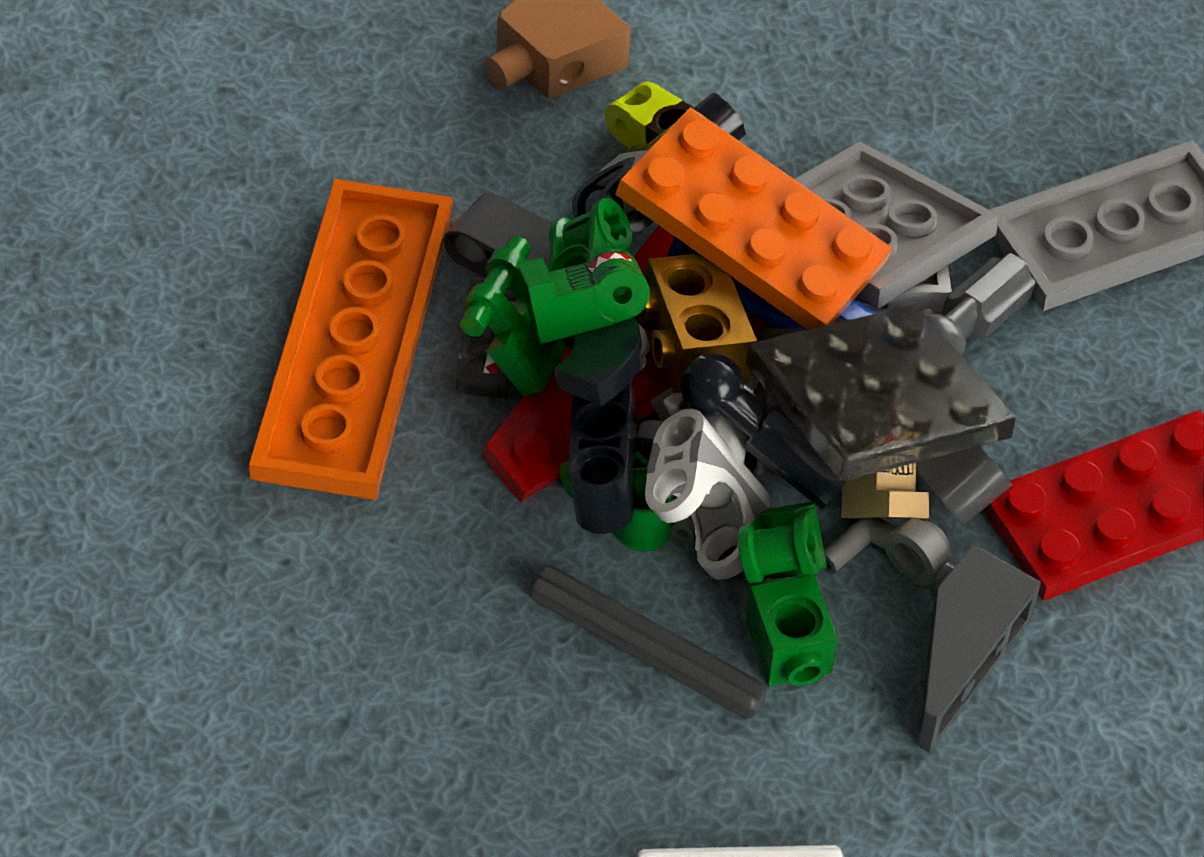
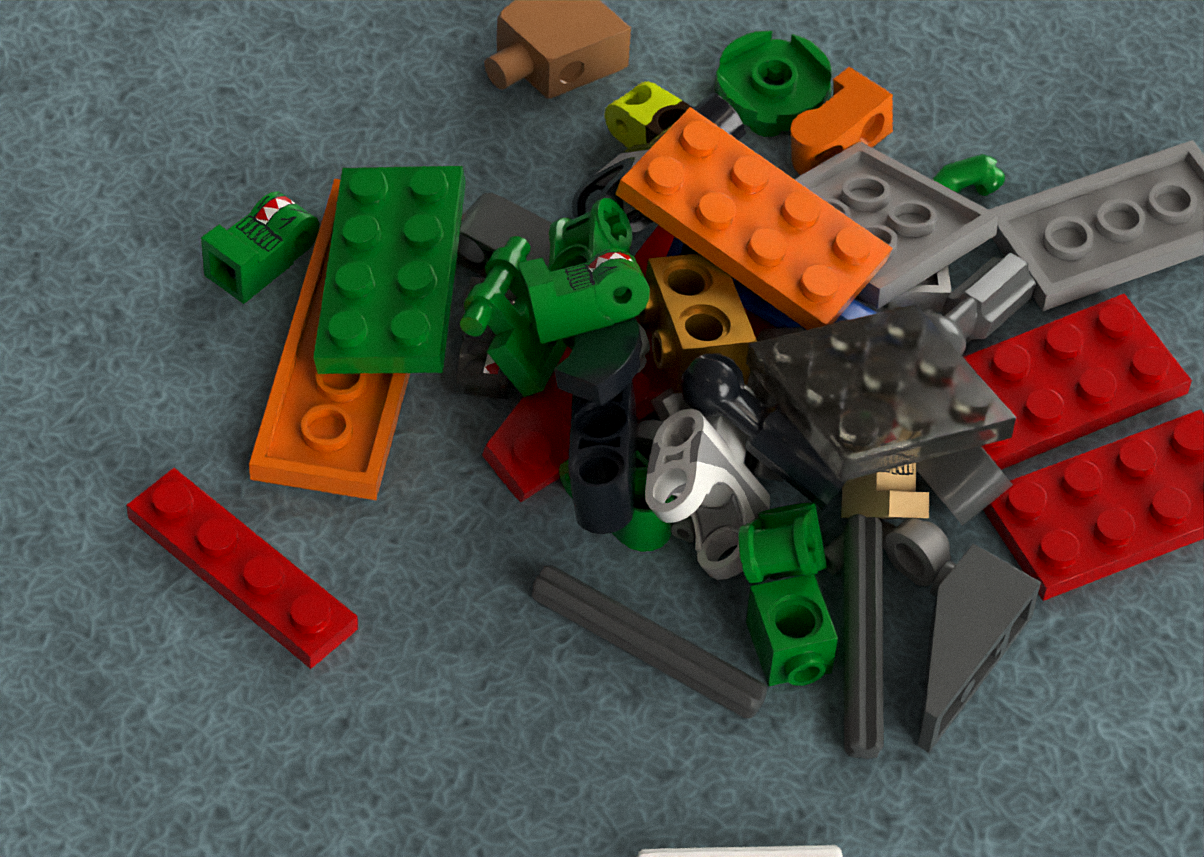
none -> red plate [126,468,358,669]
none -> green leg [201,191,320,304]
none -> green plate [313,166,466,374]
none -> green plate [715,31,832,137]
none -> orange leg [790,67,893,175]
none -> dark grey axle [844,514,884,759]
none -> red plate [920,293,1192,470]
none -> green arm [932,154,1005,196]

